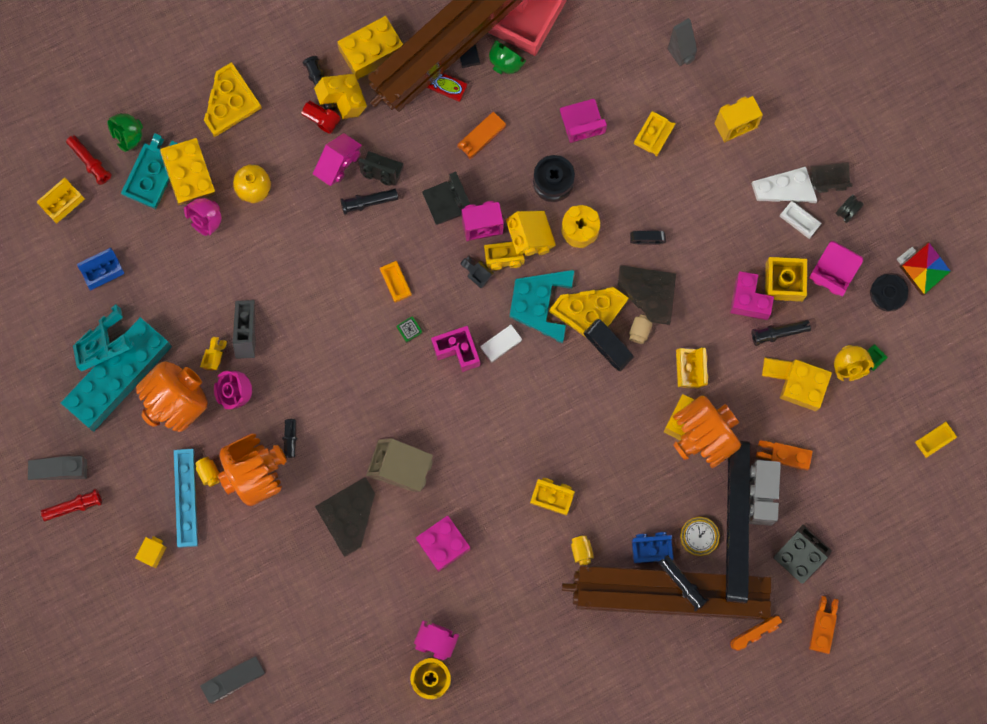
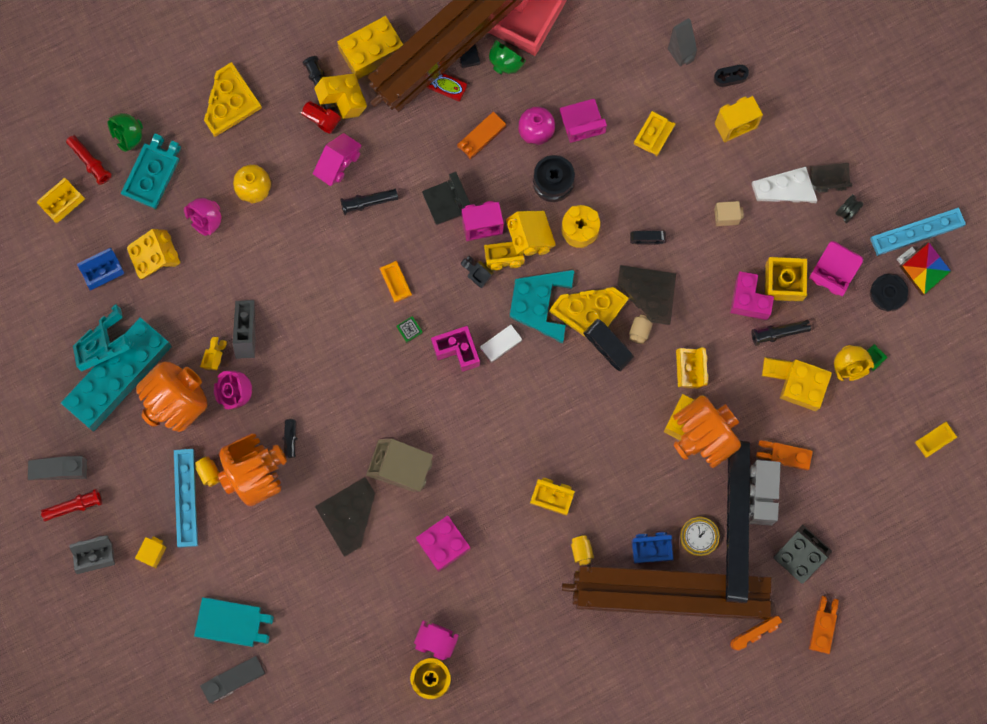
yellow brick [160,138,215,206] -> none
pearl dark grey bracket [359,151,404,186] -> none
black pin [659,555,709,612] -> none
white tile [780,201,822,239] -> none
none -> dark grey bracket [69,535,115,574]
none -> yellow bracket [127,229,180,279]
none -> teal tile [194,597,274,647]
none -> dark pink cylinder [518,107,555,145]
none -> black beam [714,65,749,87]
none -> tan brick [714,201,744,226]
none -> medium azure plate [870,208,966,256]

